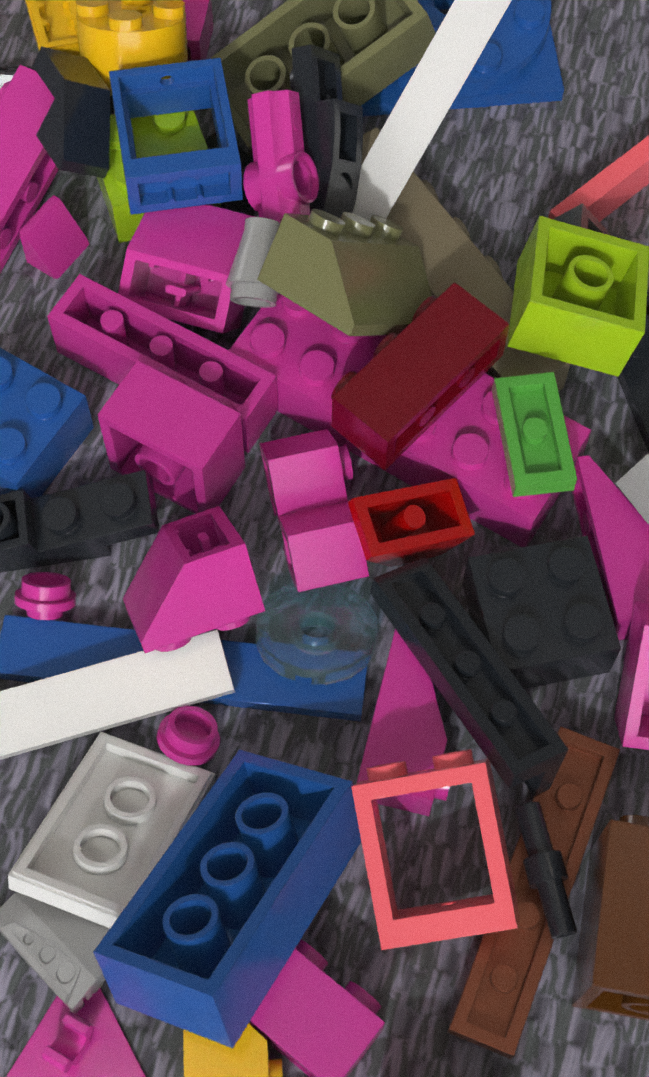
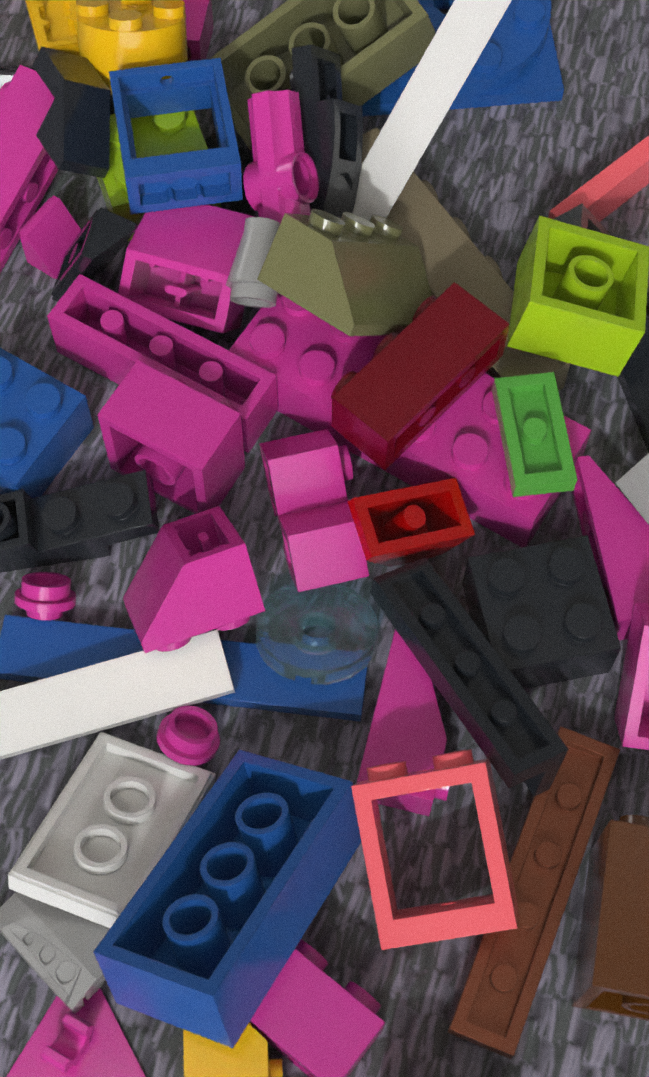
black bar [515,802,577,939] -> none
none -> black slope [51,208,138,302]

